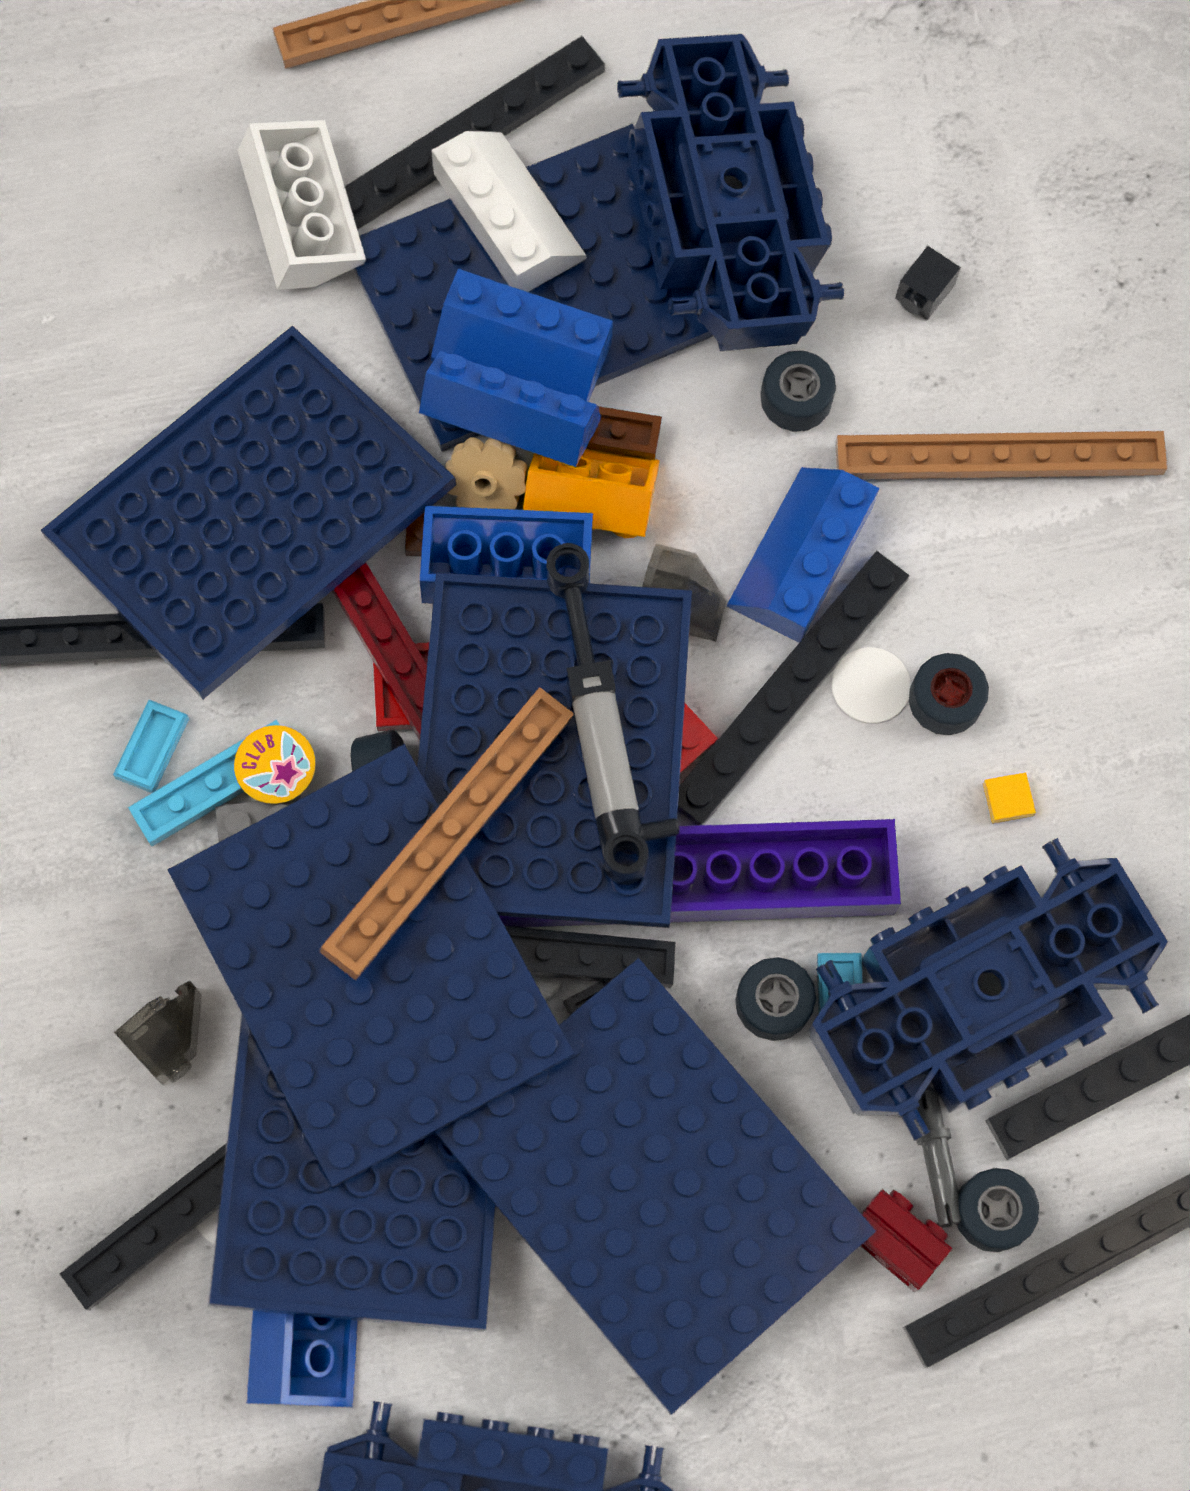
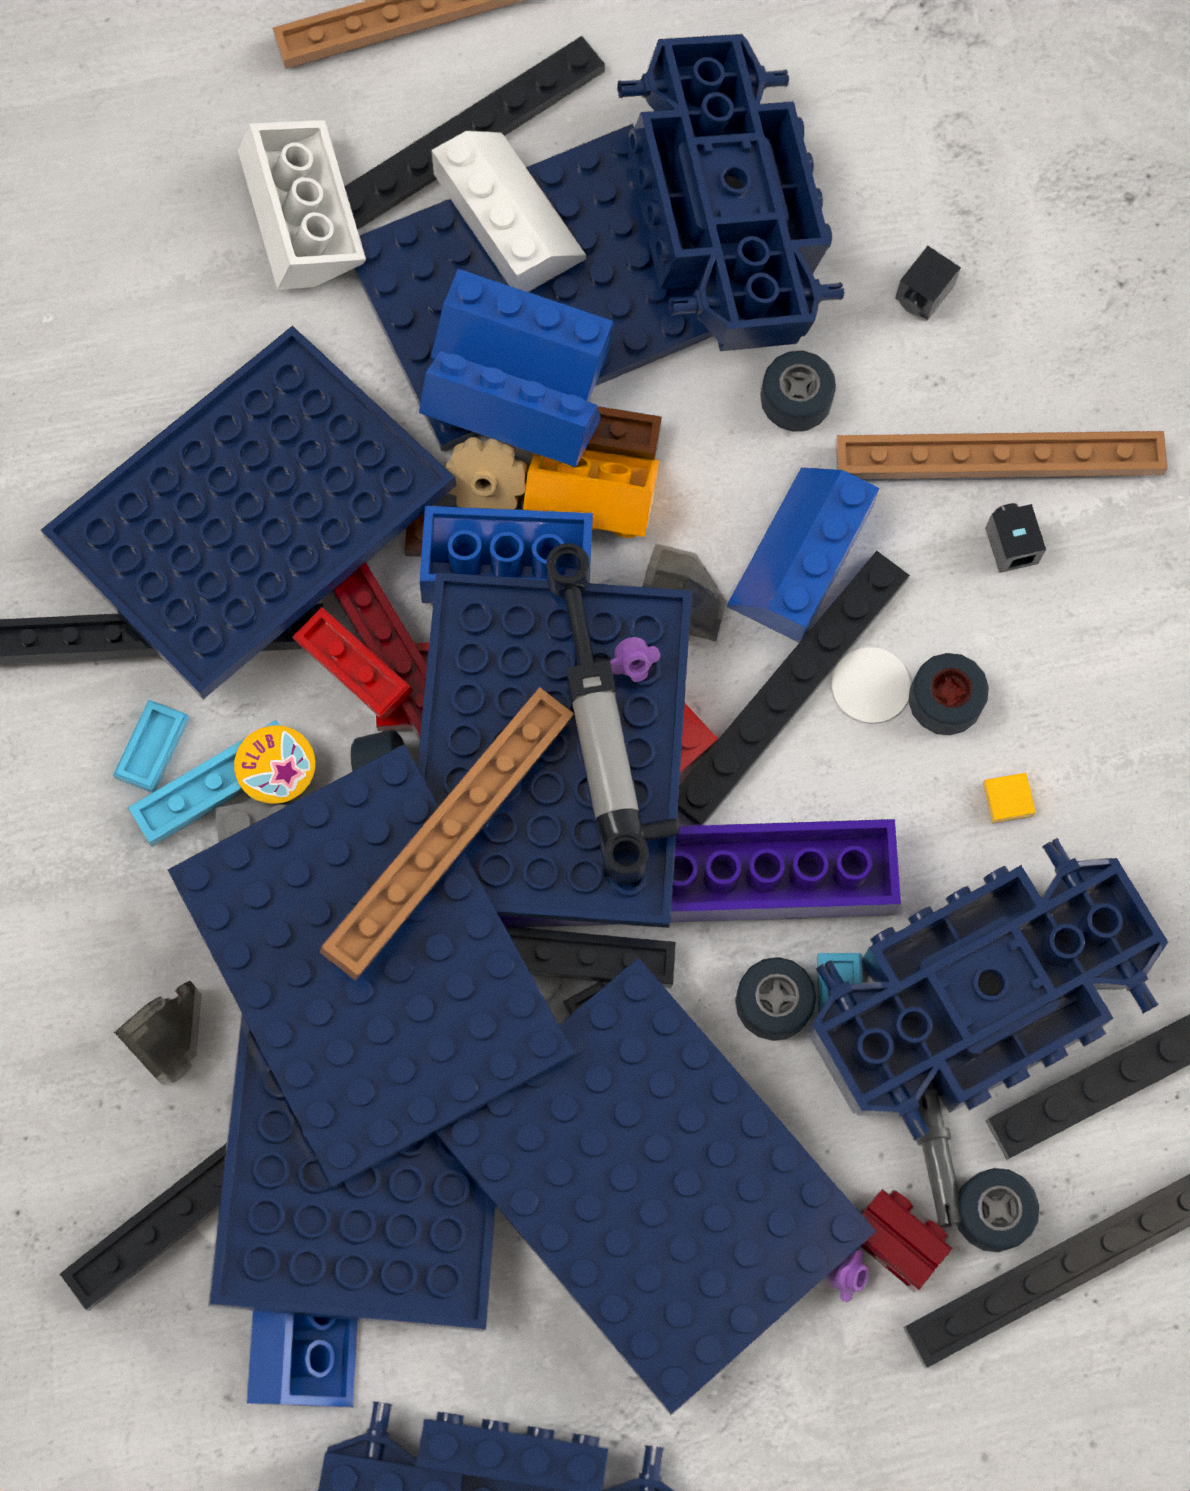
none -> red tile [292,607,413,722]
none -> medium lavender plate [610,637,660,682]
none -> medium lavender plate [829,1248,869,1302]
none -> black brick [985,503,1046,573]

